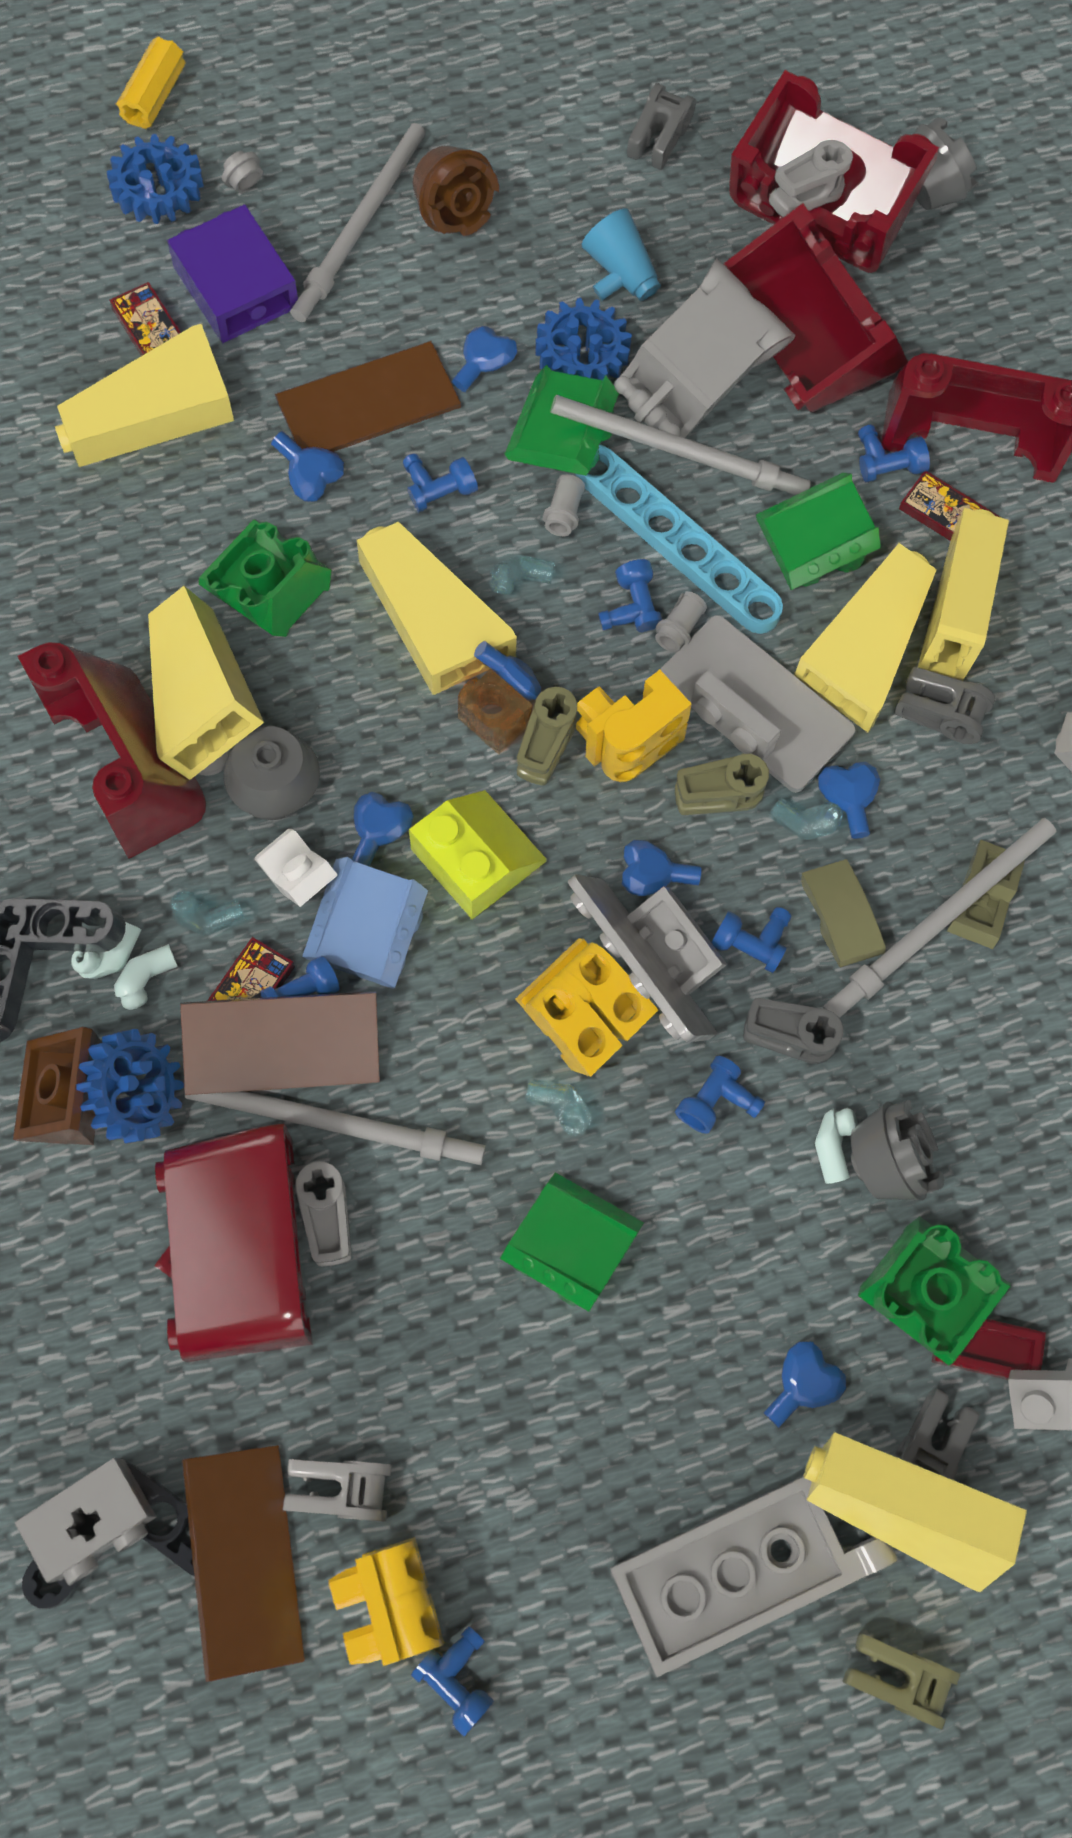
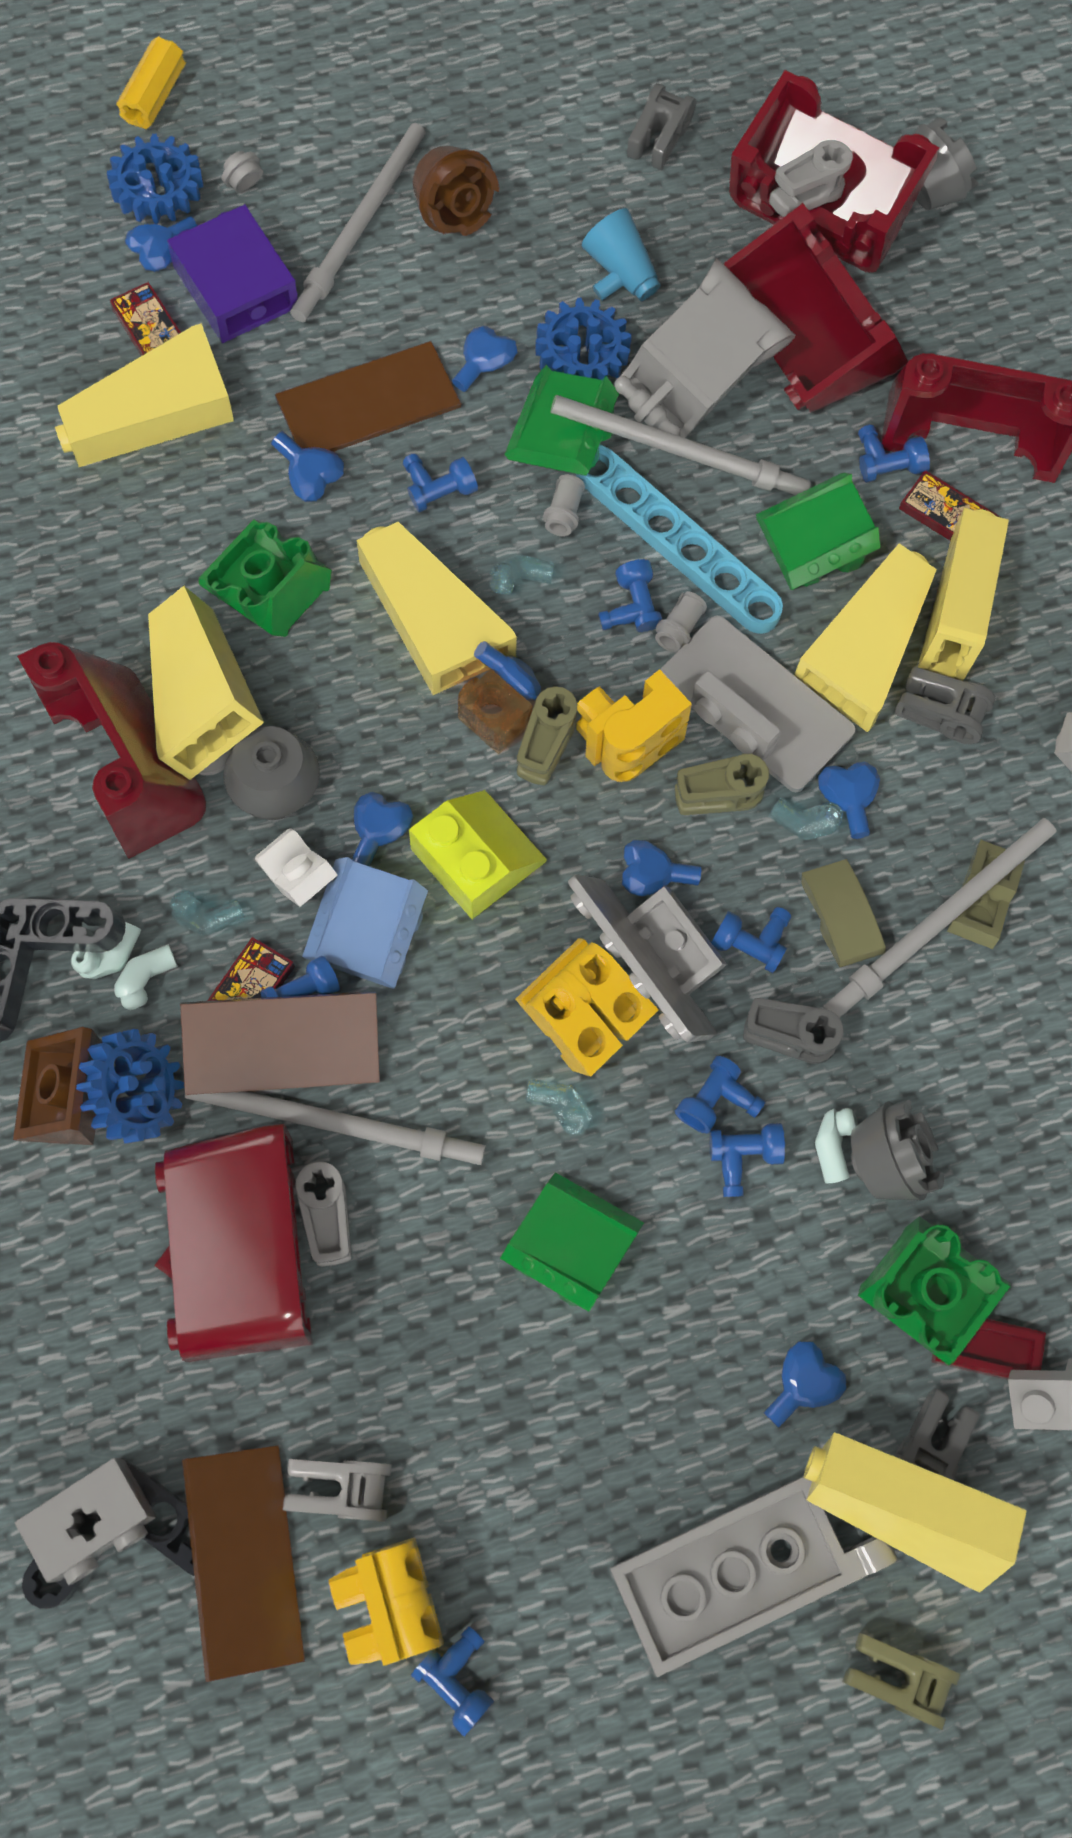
none -> blue rock [125,216,197,272]
none -> blue piece [709,1123,785,1197]

